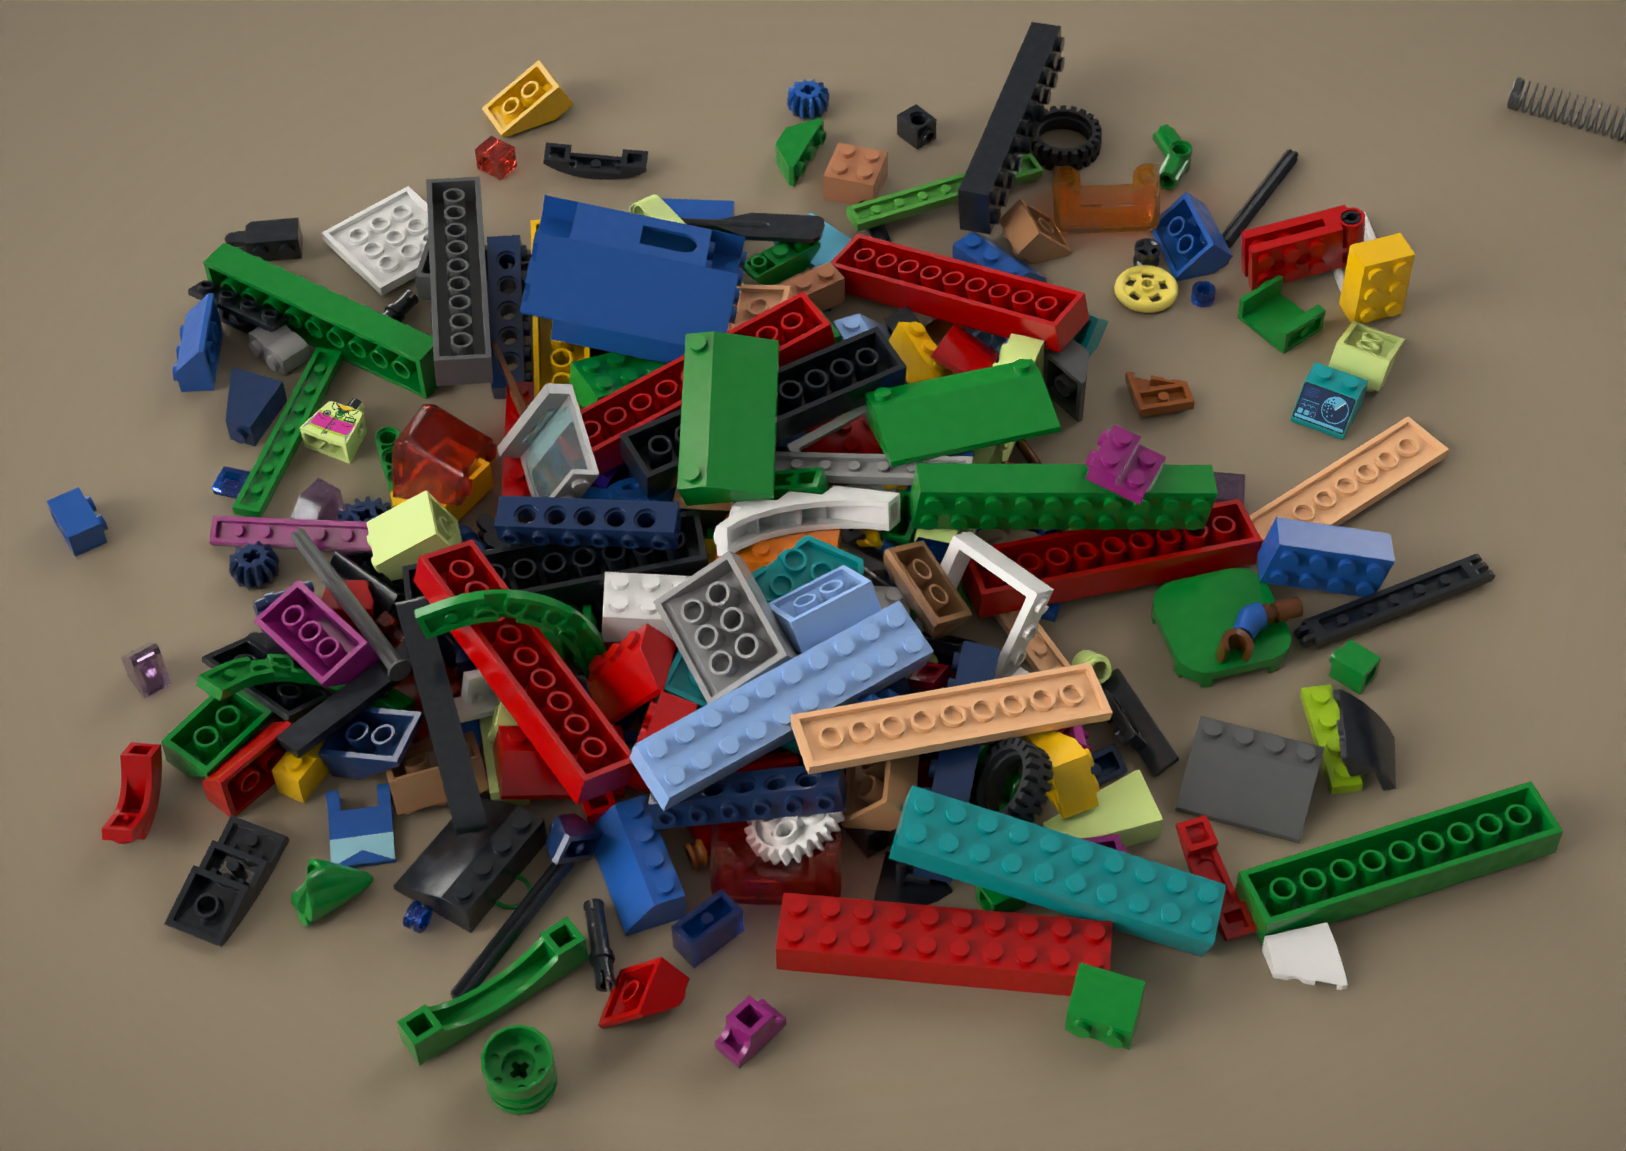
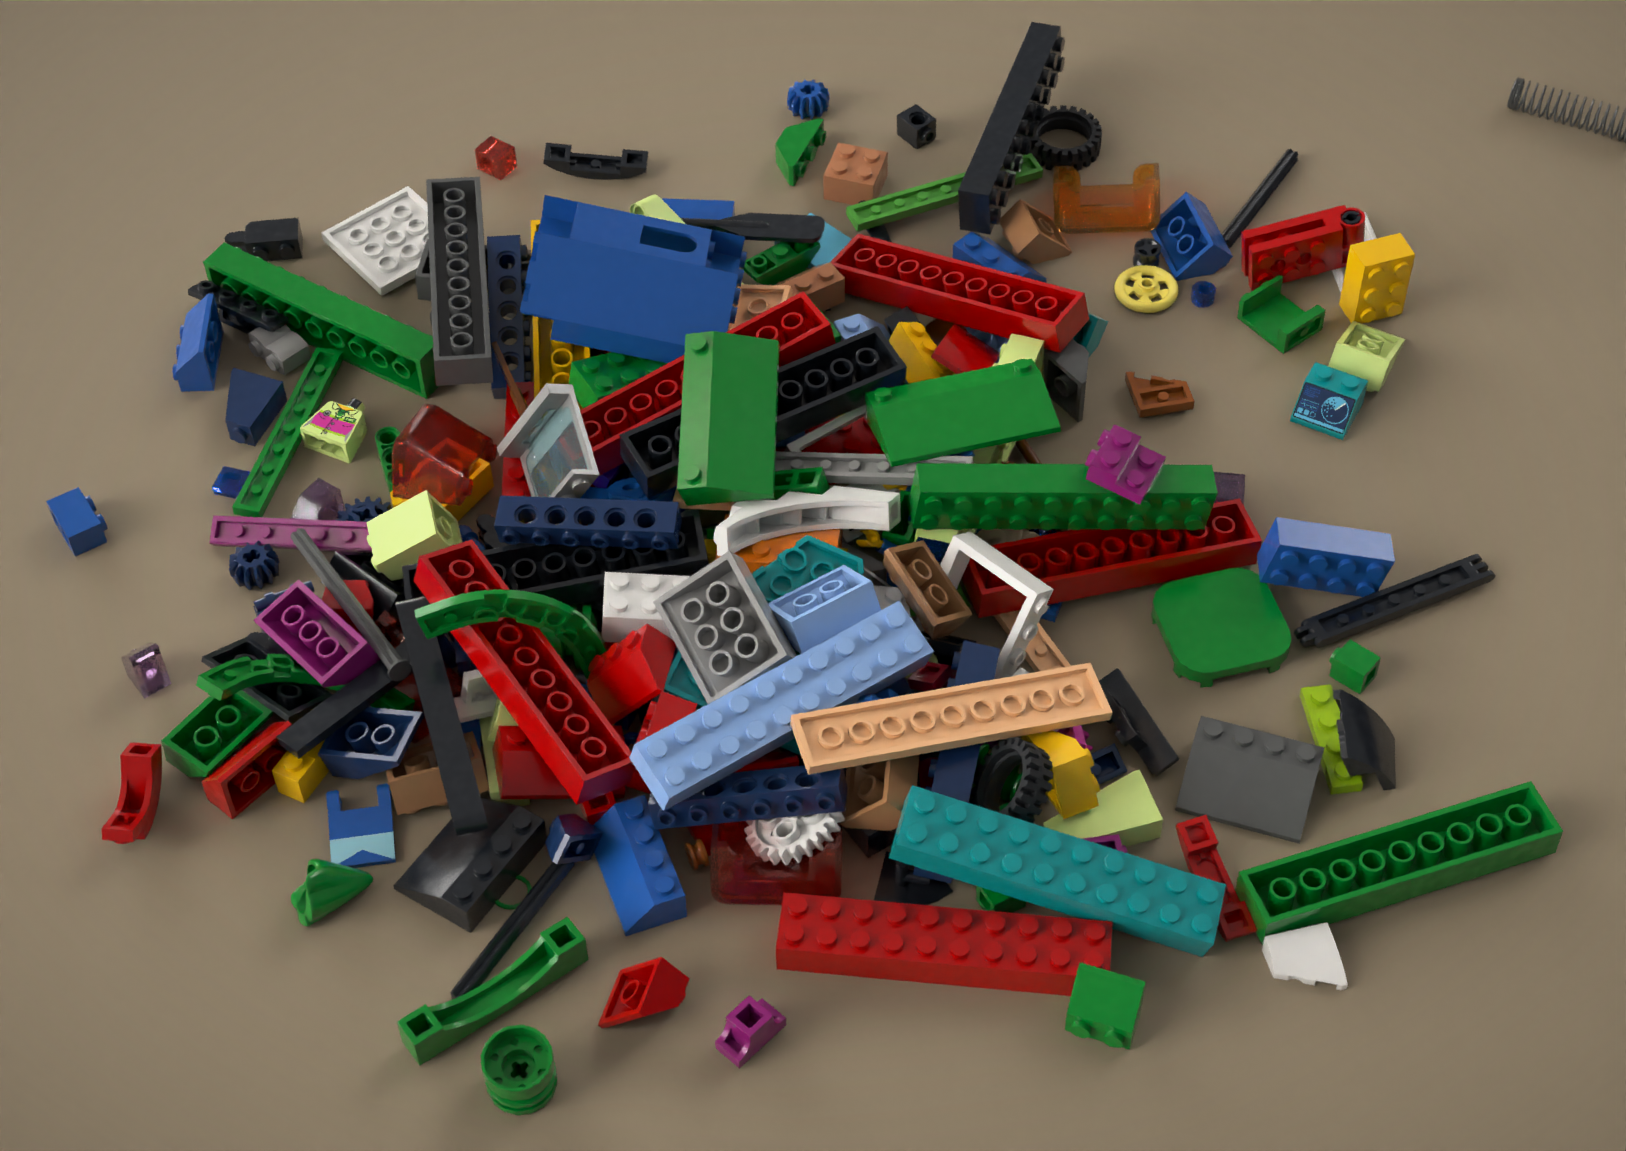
black slope [164,815,290,947] -> none
black pin [383,290,419,322] -> none
clear blue bush [403,900,433,934] -> none
yellow slope [482,60,574,138] -> none
black pin [583,898,617,992] -> none
clear blue brick [671,889,744,968] -> none
yellowish green brick [1072,650,1112,684] -> none
green piece [1153,124,1192,191] -> none
reddish brown piece [1216,597,1303,663] -> none
light nougat plate [1249,416,1449,546] -> none

